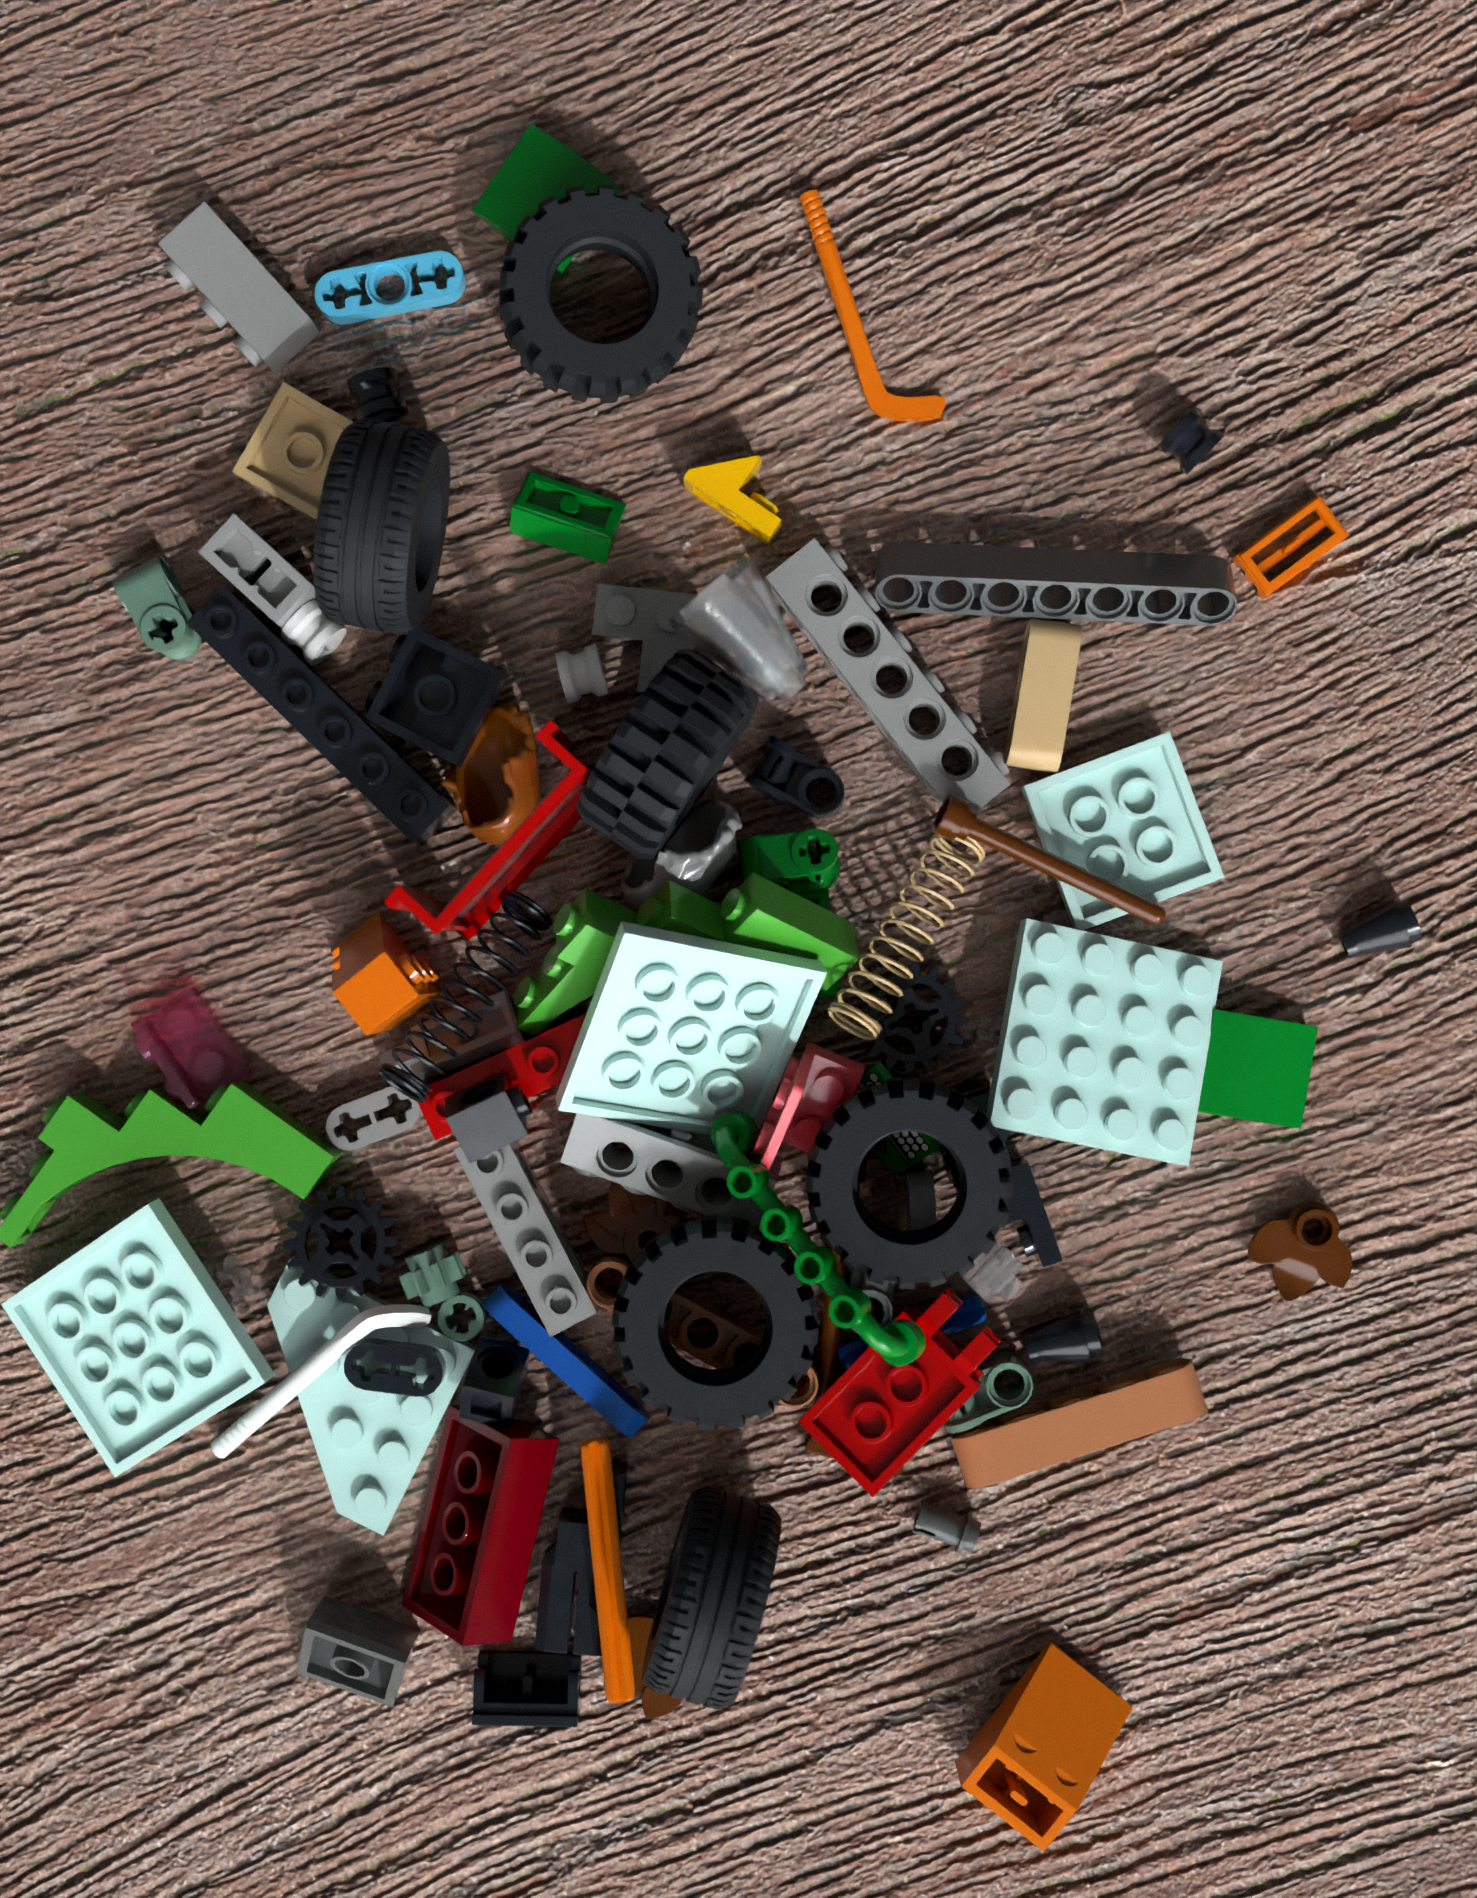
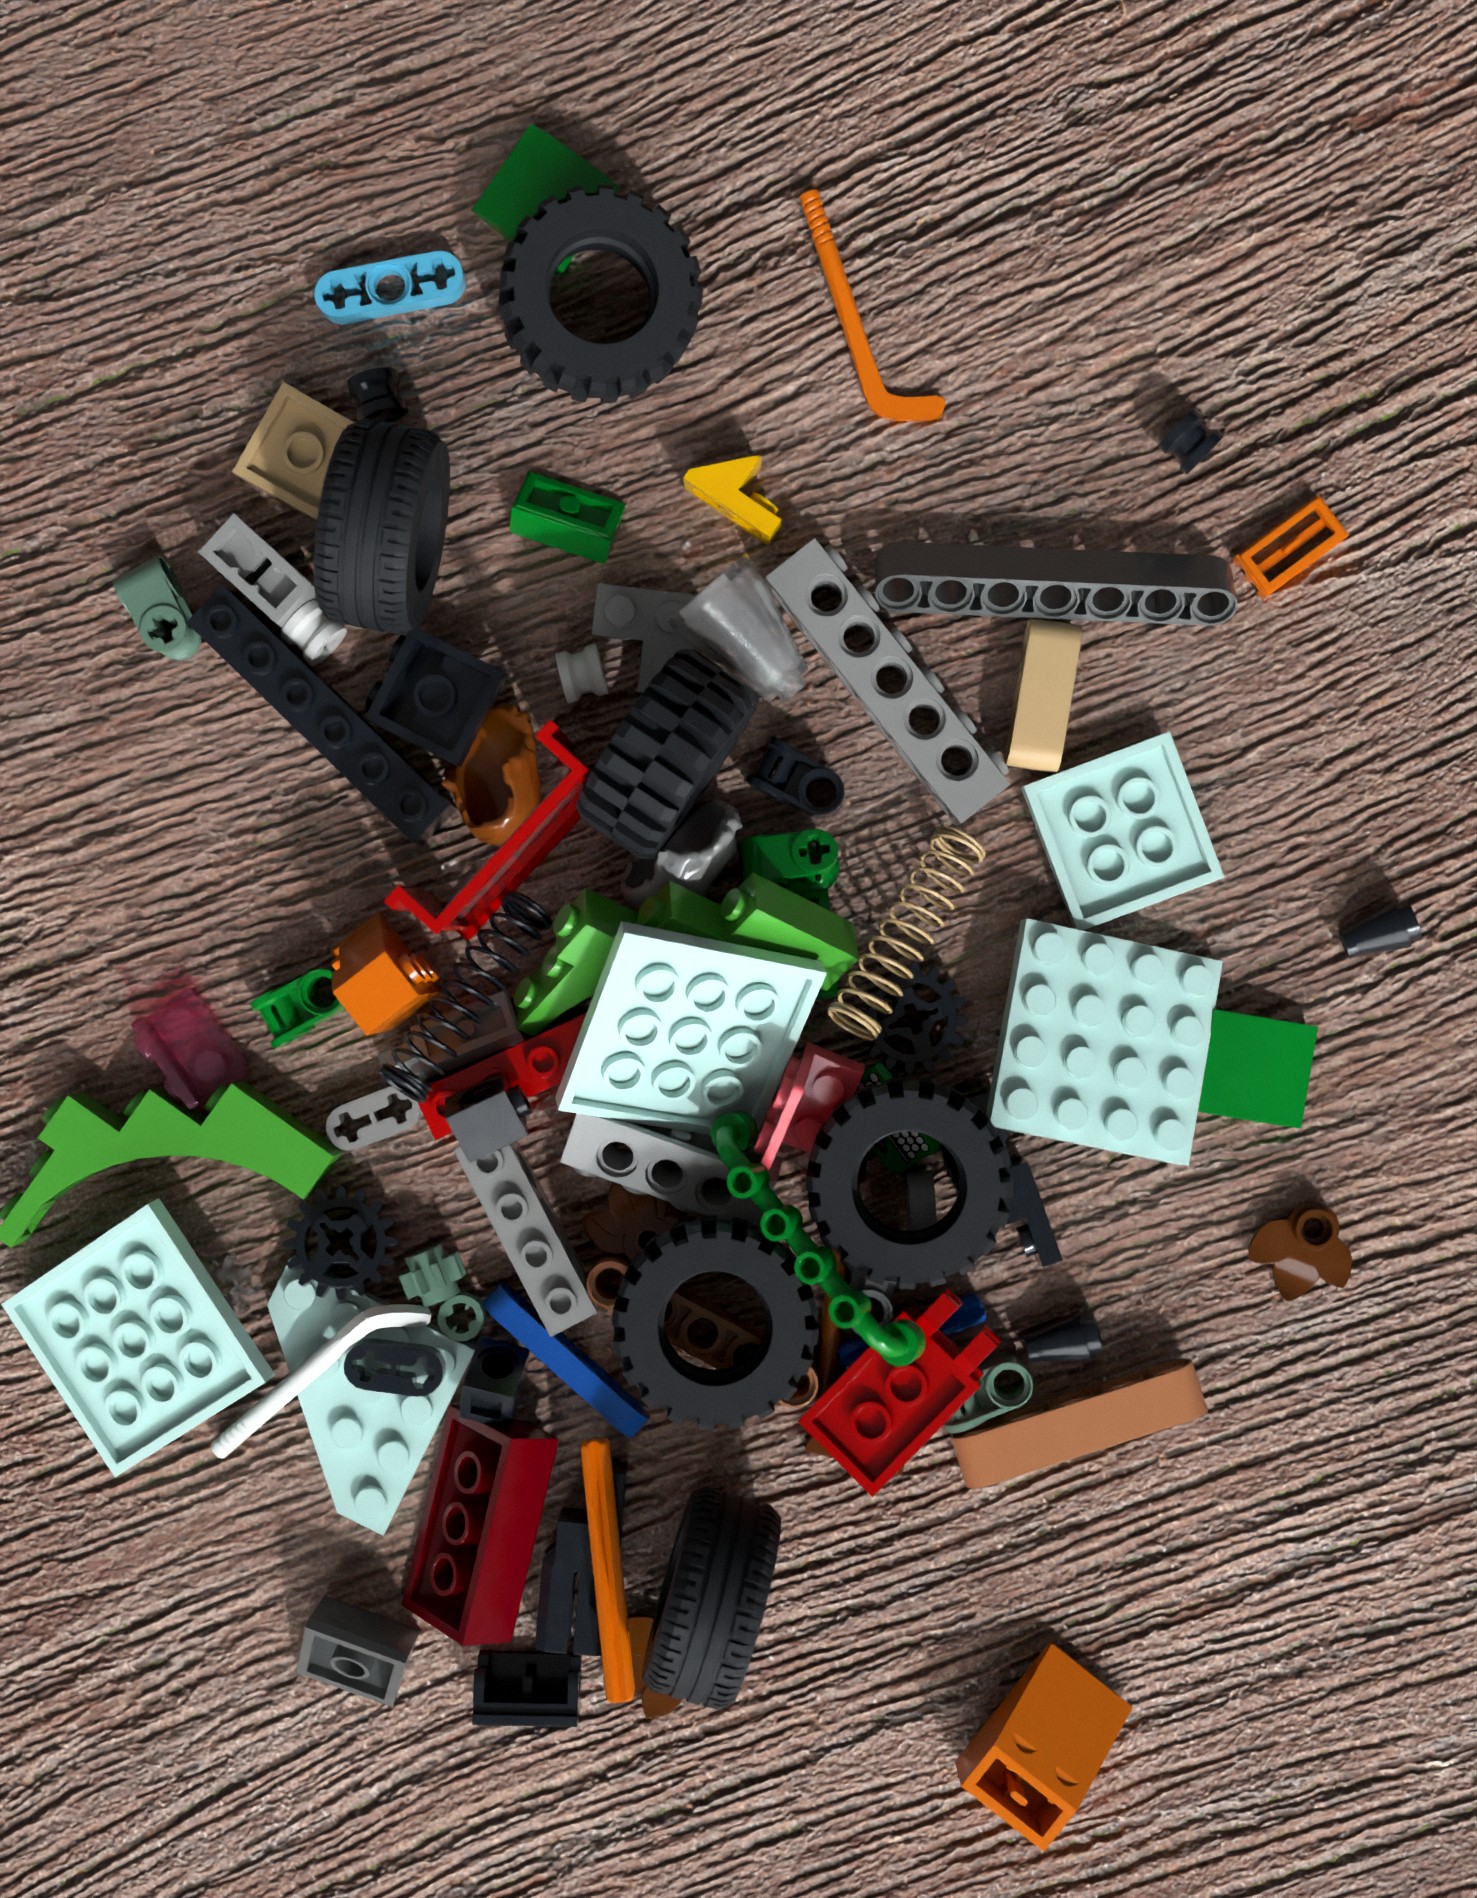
light grey brick [158,201,320,374] -> none
dark grey pin [912,1500,981,1554] -> none
reddish brown piece [932,793,1166,925] -> none
clear gear [960,1238,1024,1303] -> none
none -> green piece [249,967,346,1050]

